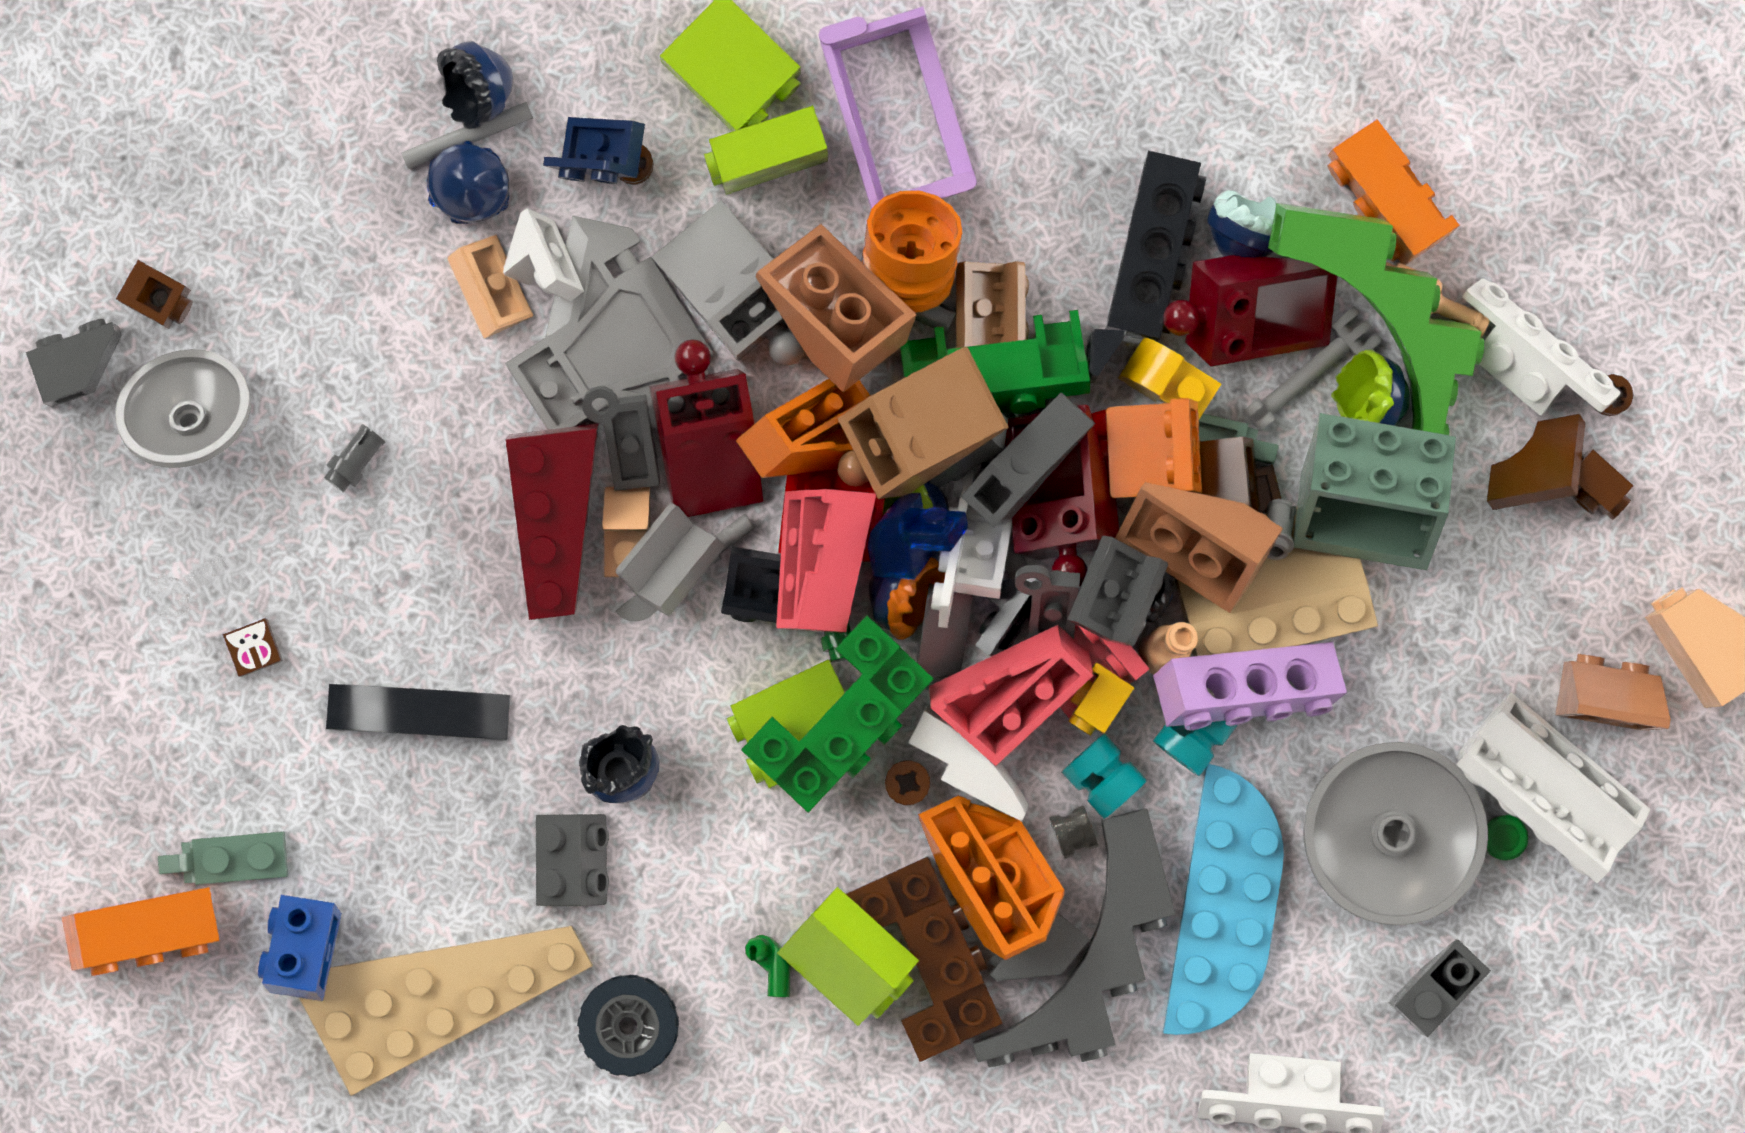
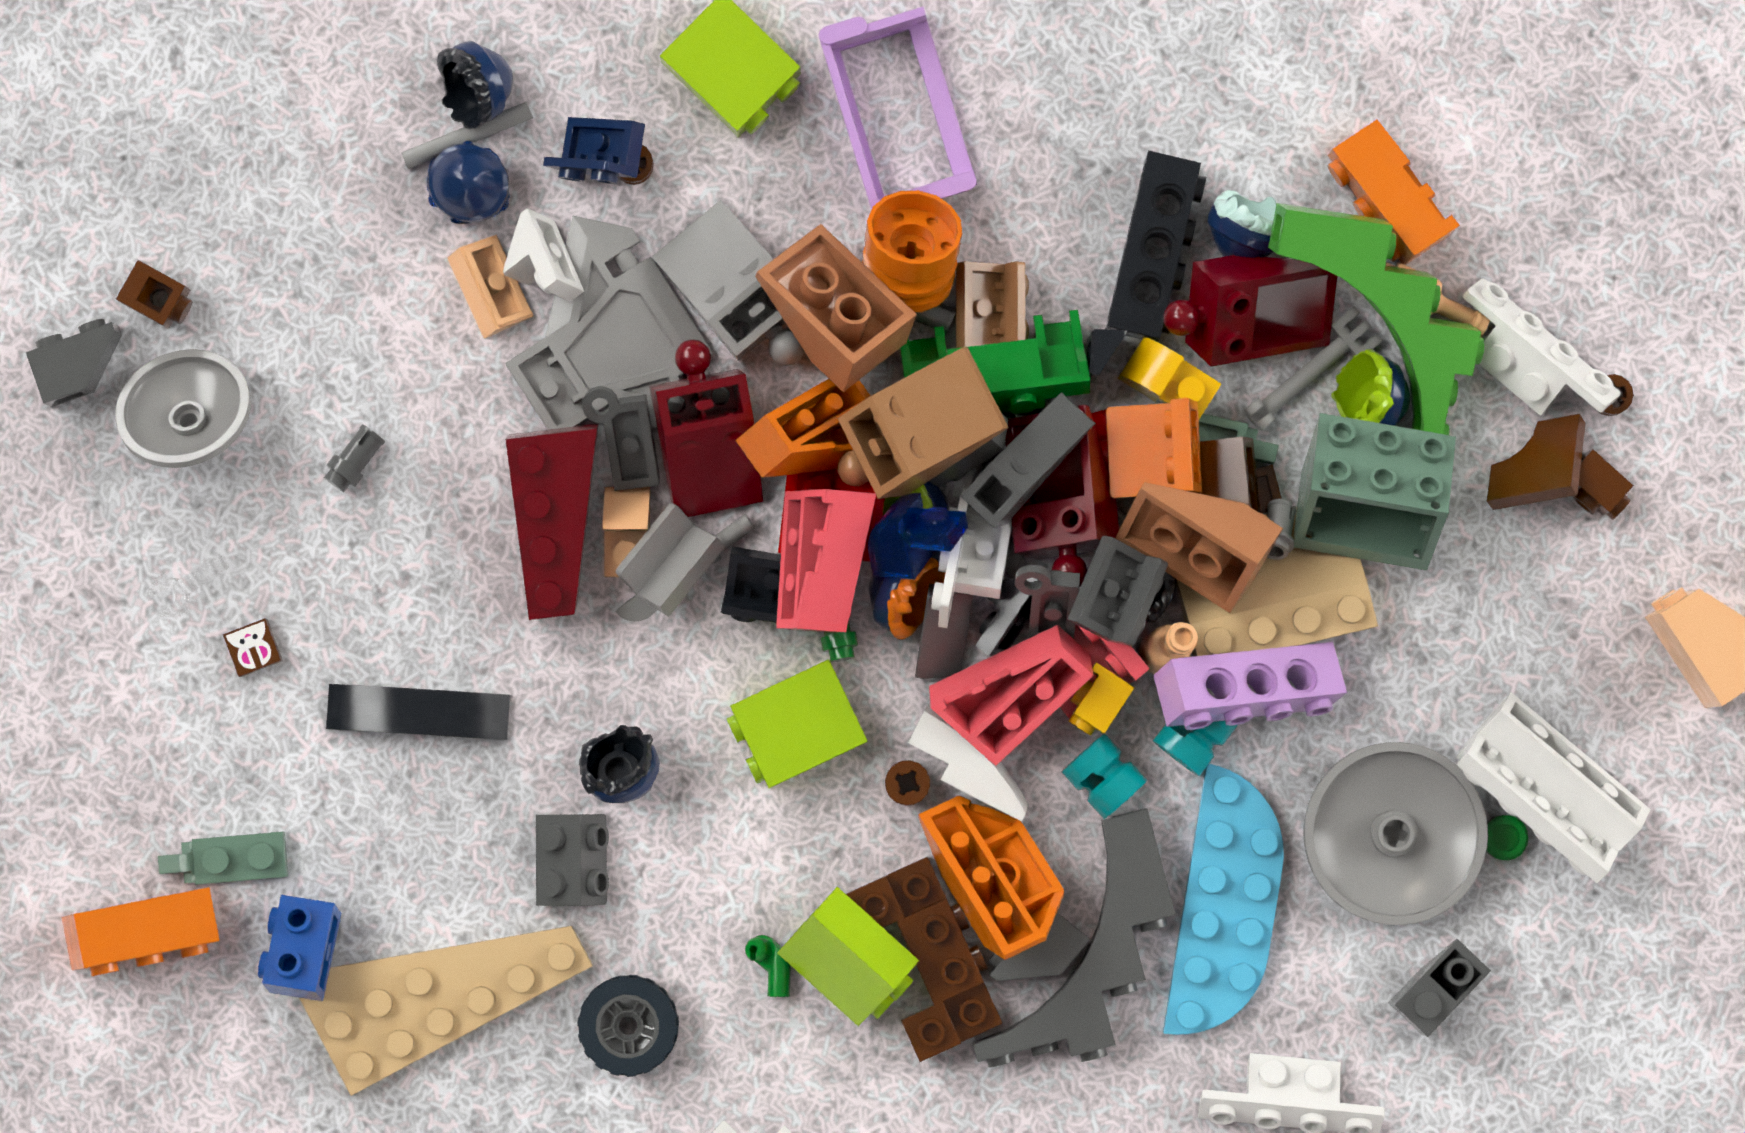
lime brick [704,105,828,195] -> none
green bracket [741,616,934,813] -> none
clear smoke wheel [1049,805,1099,859] -> none
nougat slope [1555,654,1671,731] -> none

